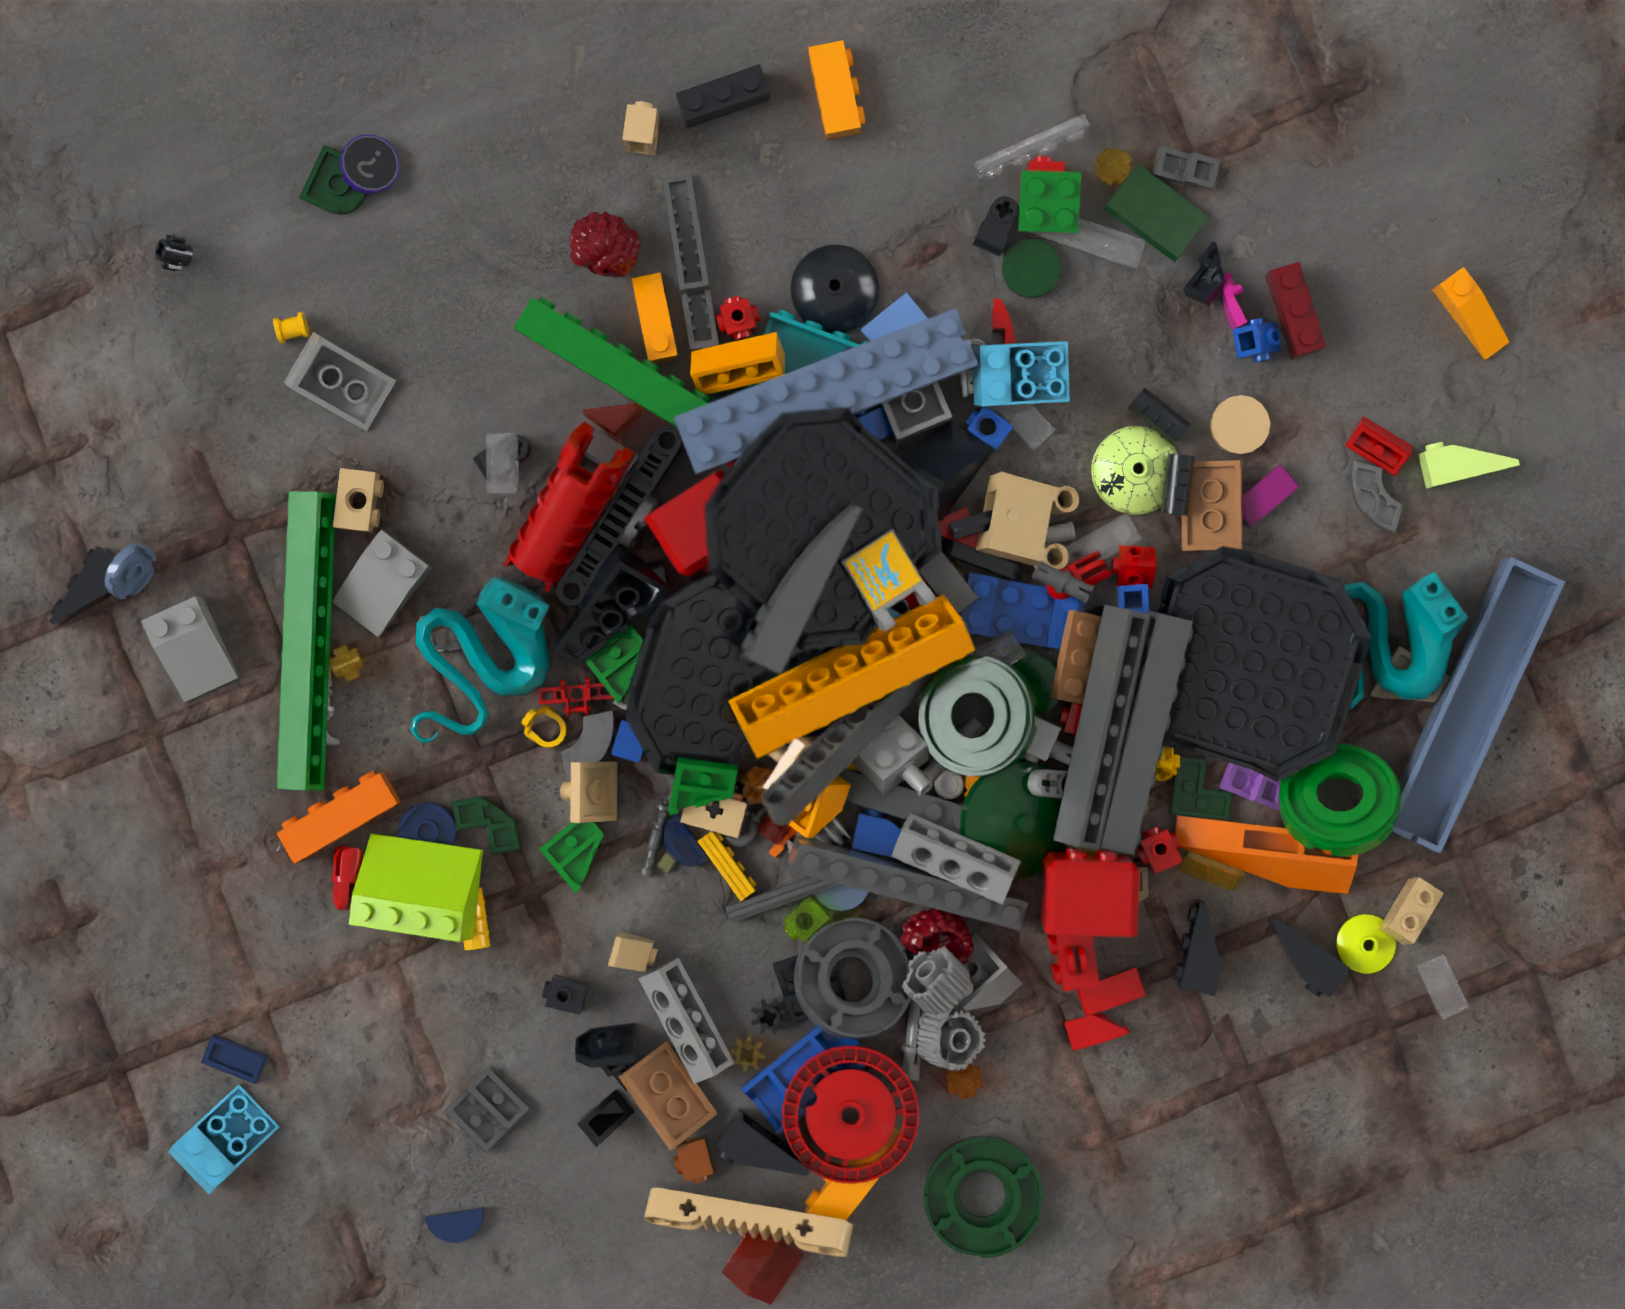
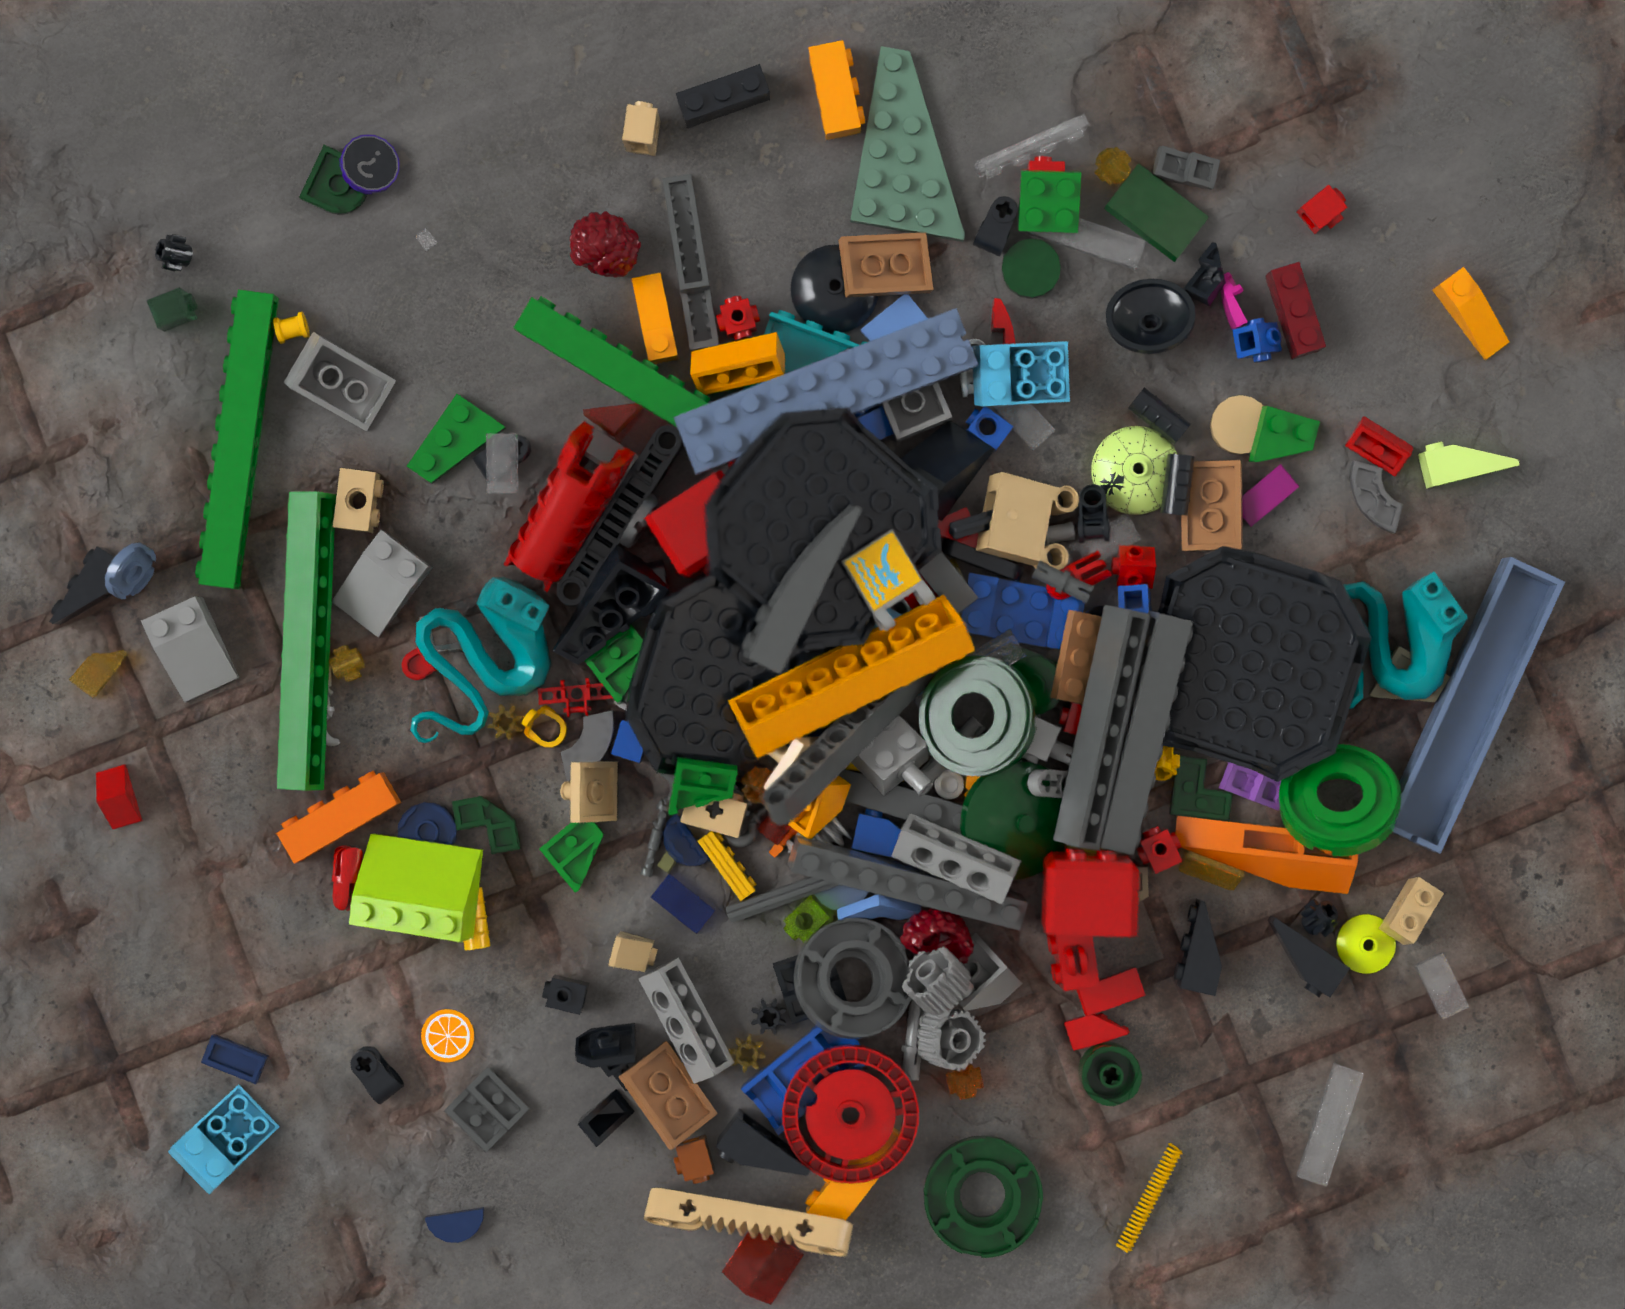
none -> clear yellow slope [69,650,128,699]
none -> red slope [96,764,143,829]
none -> clear green brick [146,287,198,332]
none -> green brick [195,289,279,590]
none -> black piece [350,1046,404,1105]
none -> red tile [402,647,437,680]
none -> green wing [407,394,506,484]
none -> clear piece [415,228,438,251]
none -> light orange sticker [421,1009,474,1063]
none -> clear yellow gear [487,704,524,740]
none -> clear blue plate [651,873,715,934]
none -> medium blue tile [837,894,922,920]
none -> medium nougat plate [838,232,934,298]
none -> sand green wing [850,46,965,242]
none -> black piece [1078,484,1110,543]
none -> dark green brick [1078,1042,1142,1106]
none -> black dish [1106,279,1196,354]
none -> yellow piece [1116,1143,1183,1253]
none -> green wing [1249,406,1320,463]
none -> red brick [1296,185,1347,235]
none -> clear plate [1296,1063,1364,1187]
none -> black gear [1301,899,1339,937]

